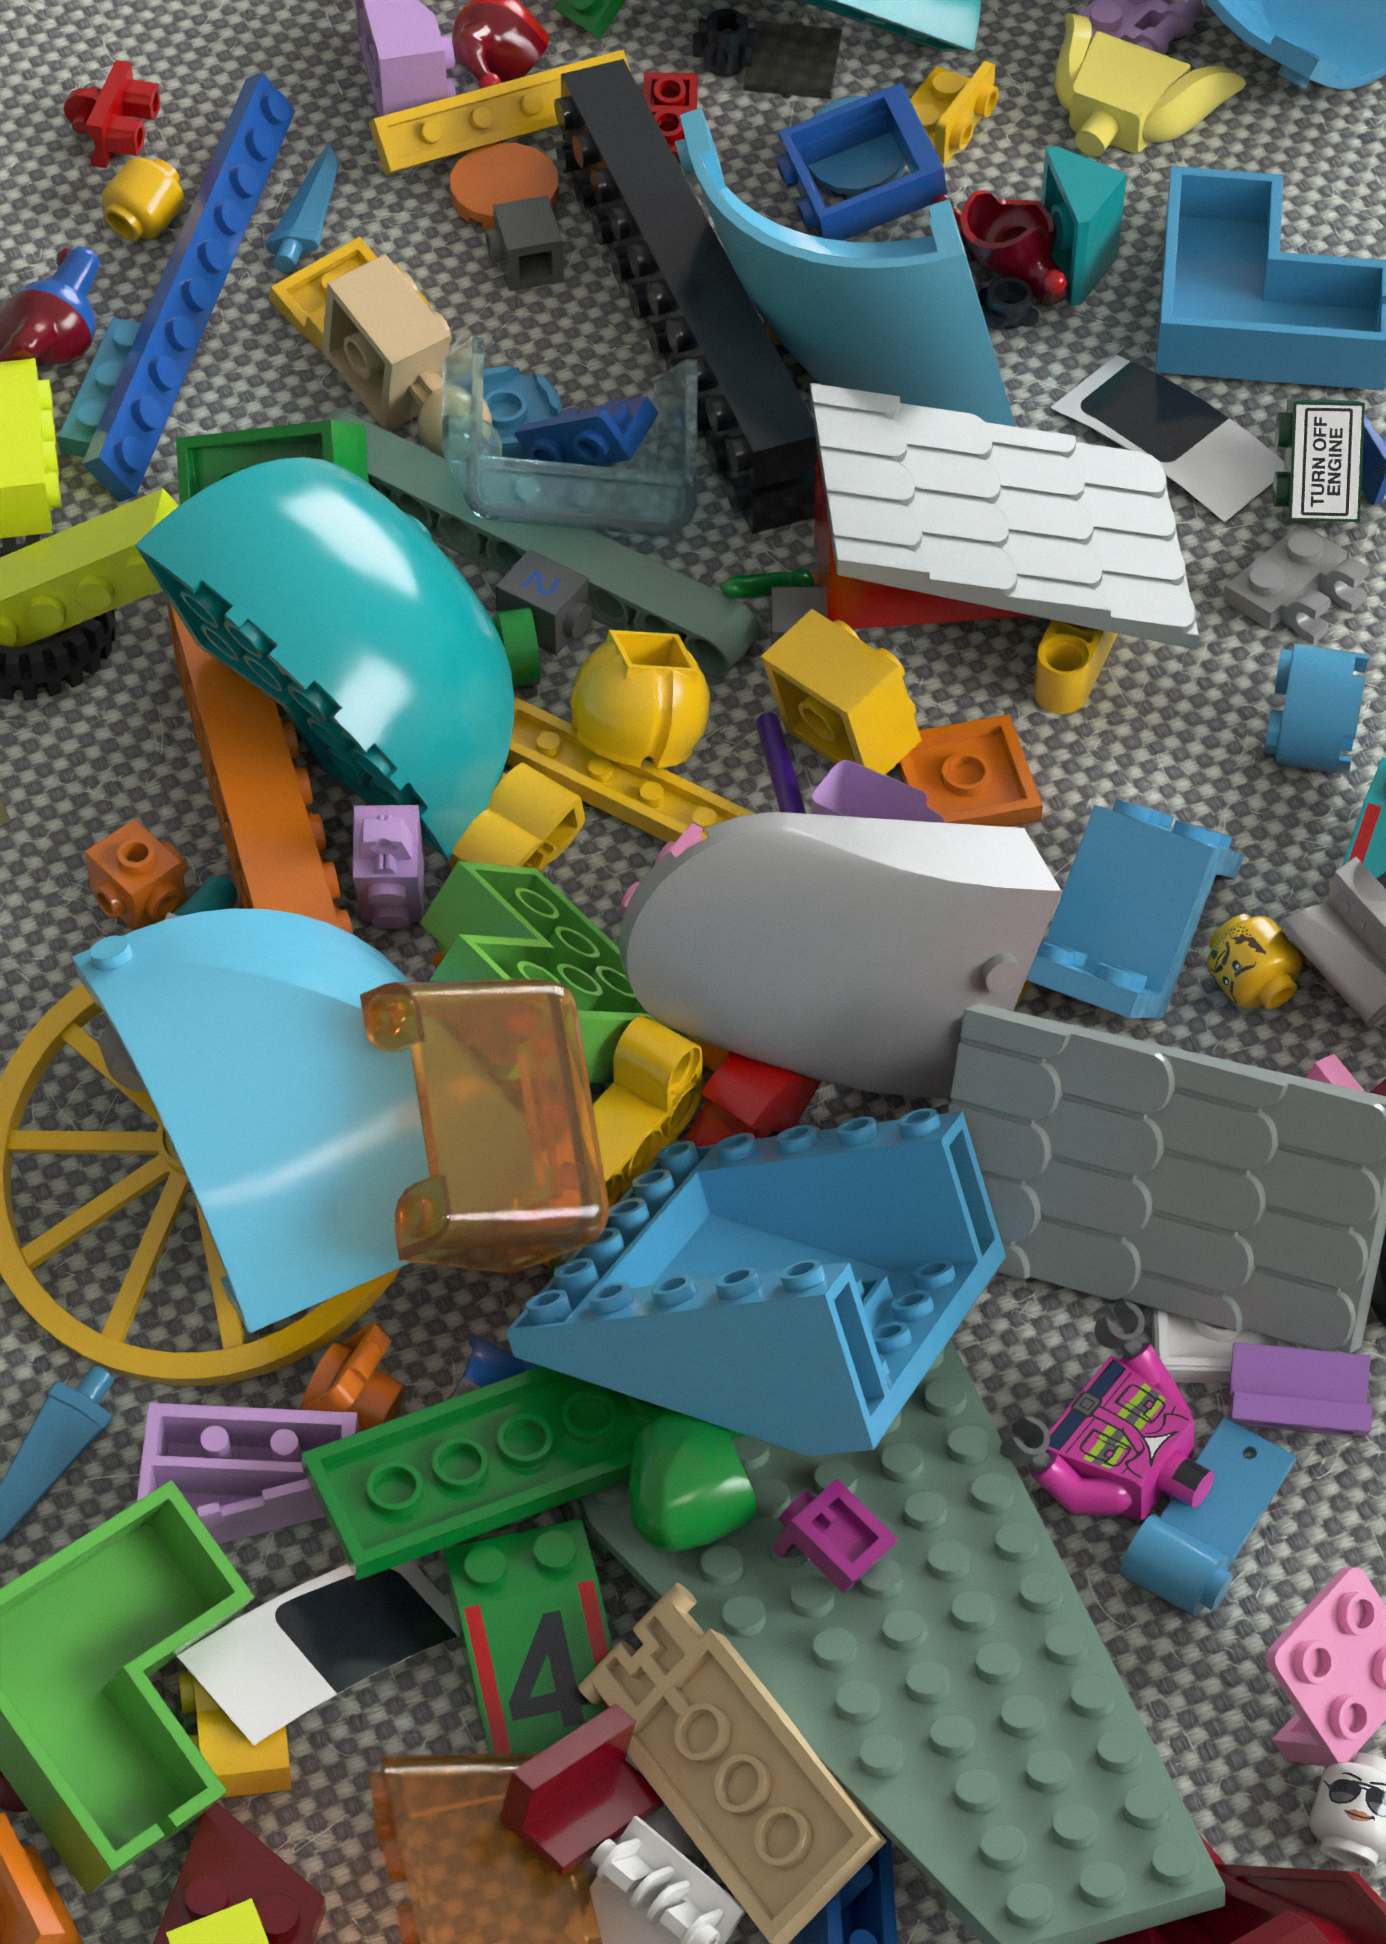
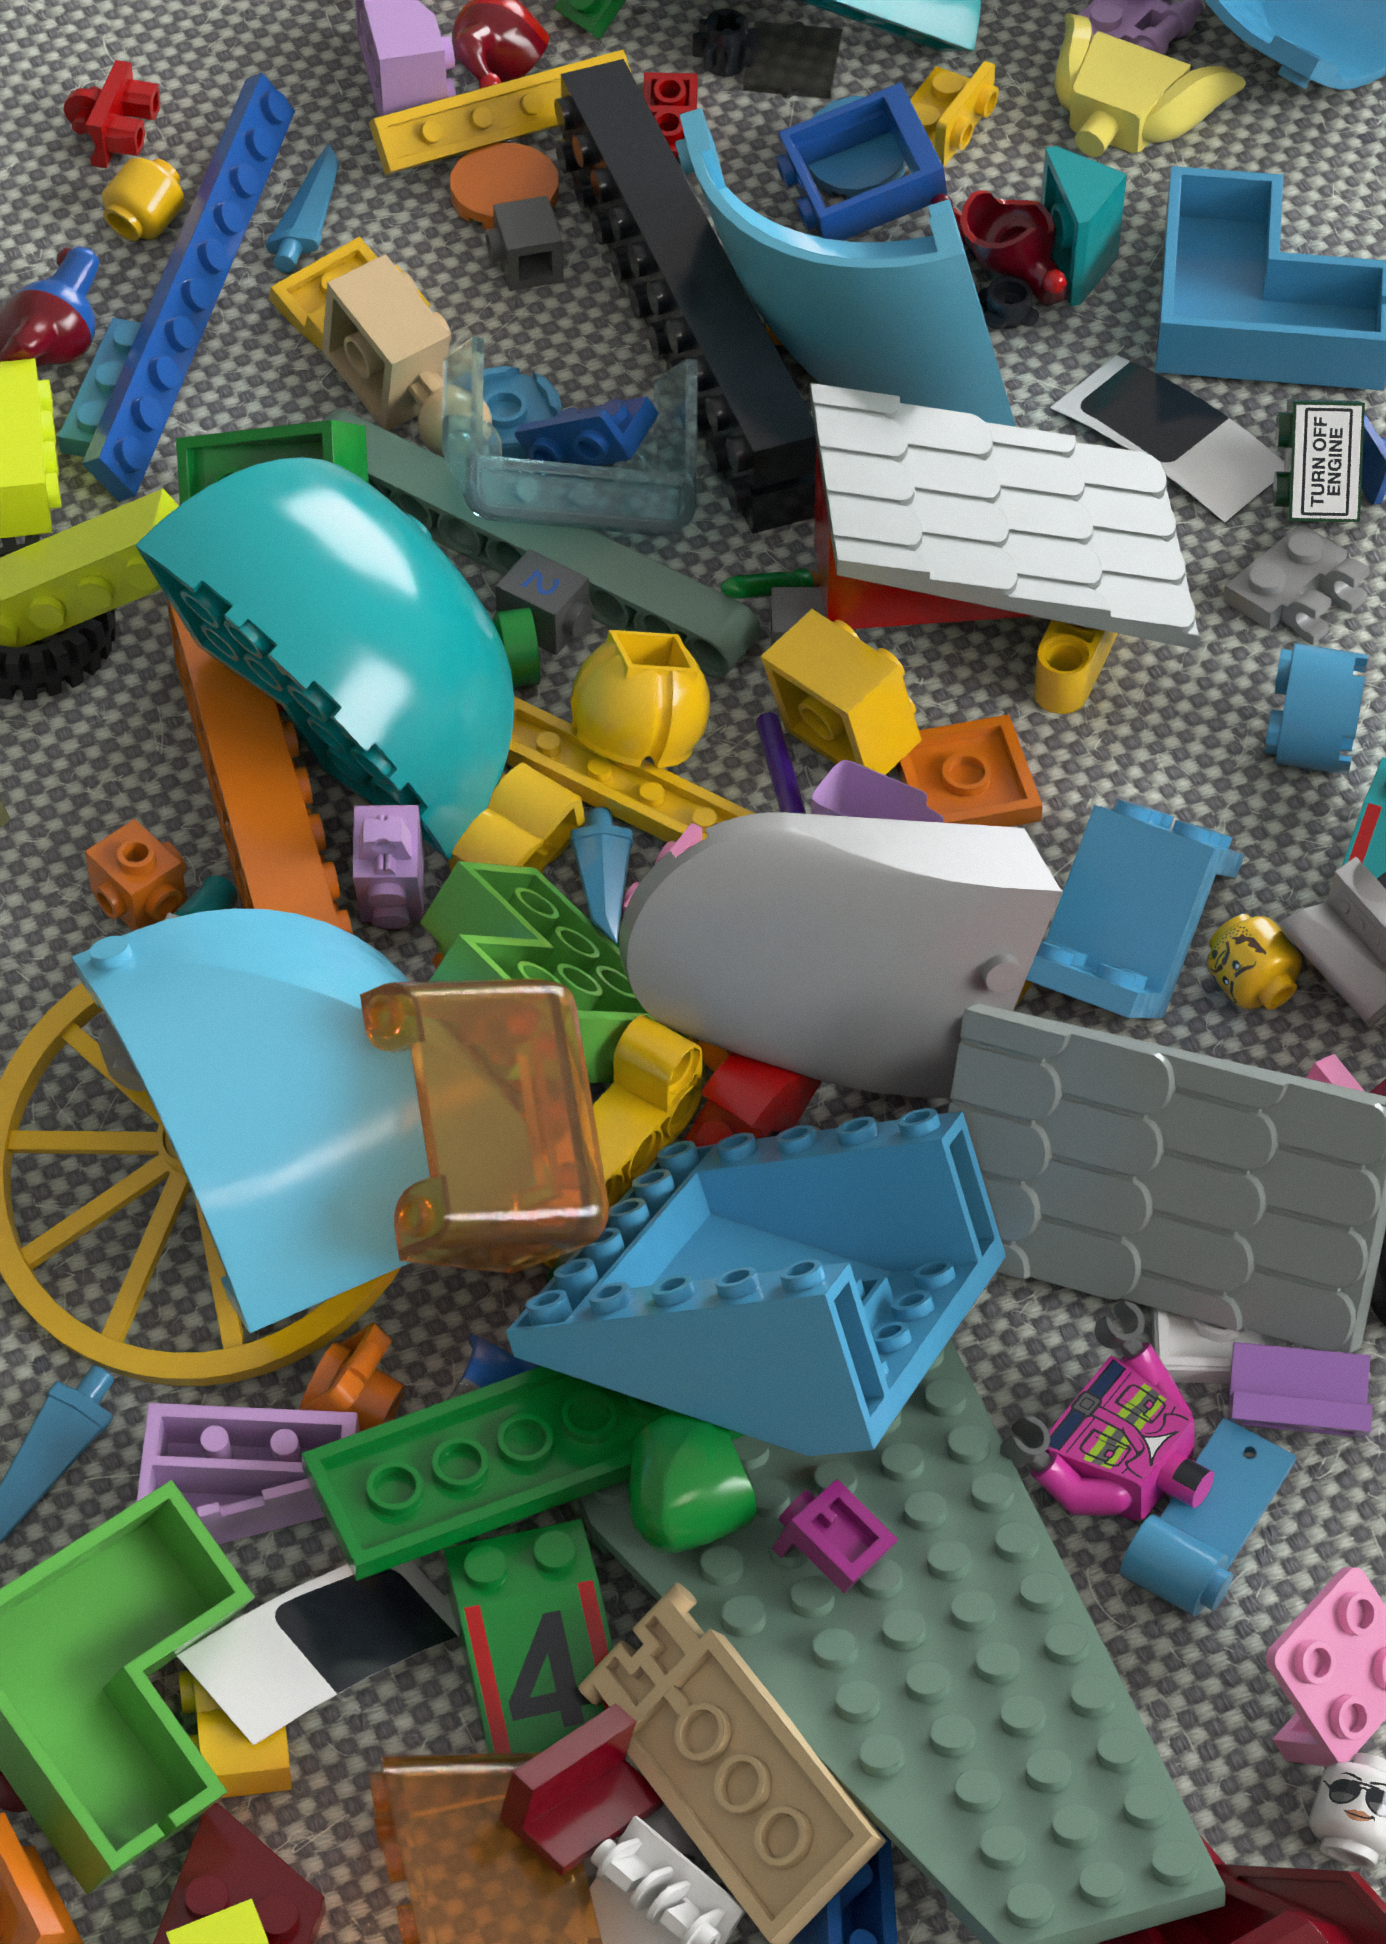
none -> dark azure bar [570,807,633,944]

